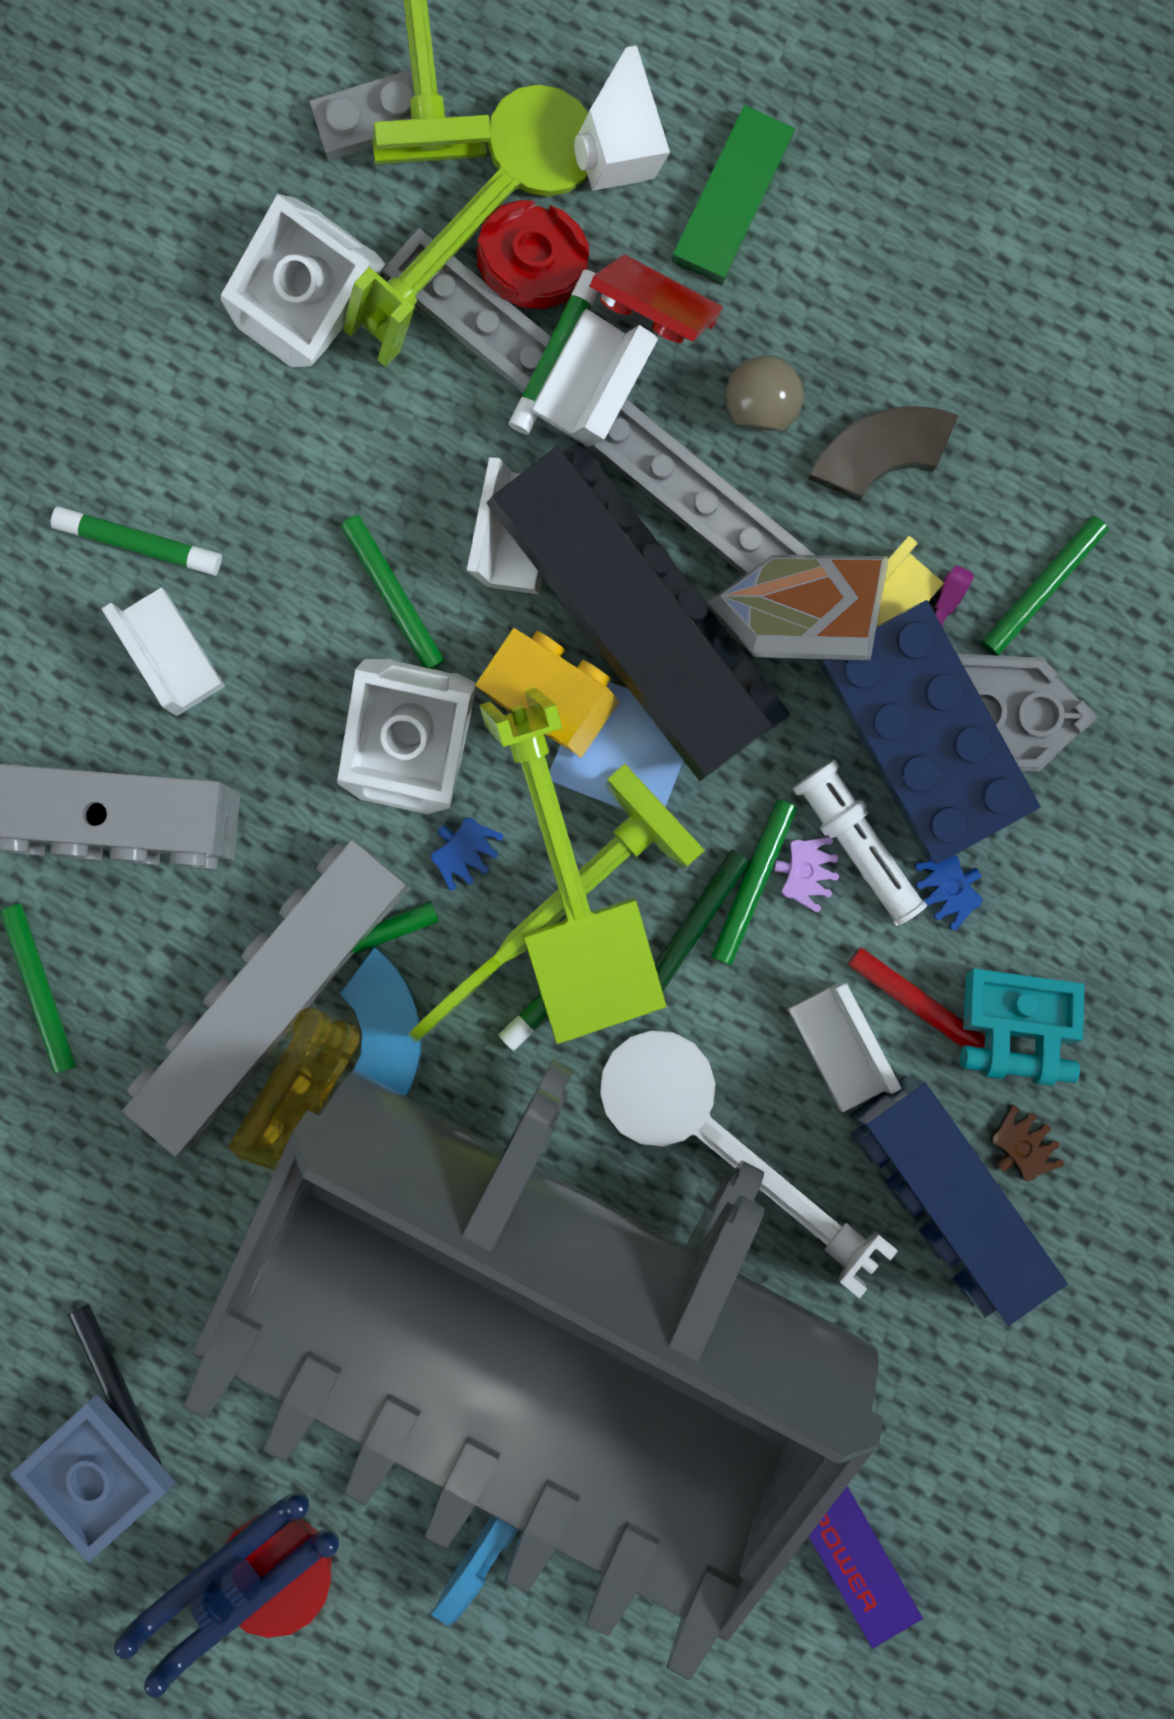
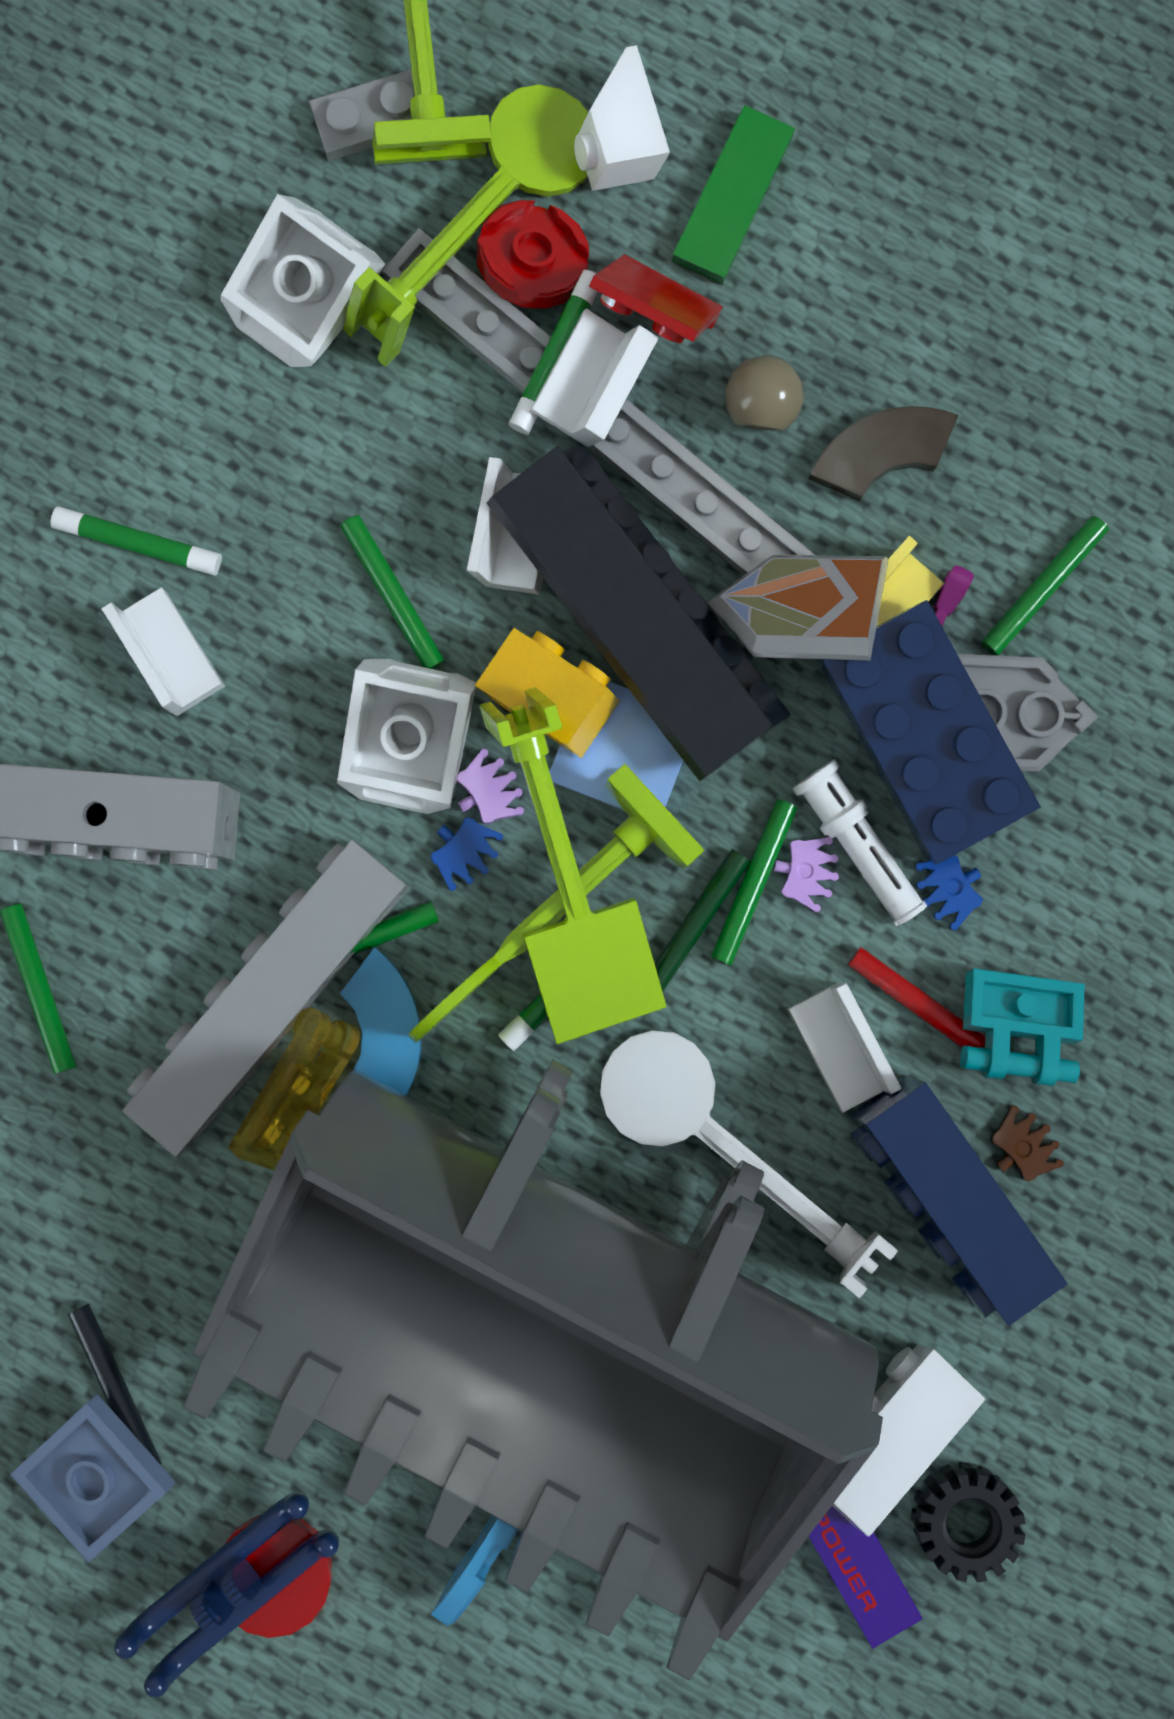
none -> lavender piece [457,748,524,825]
none -> white brick [832,1344,986,1537]
none -> black tyre [911,1462,1026,1583]

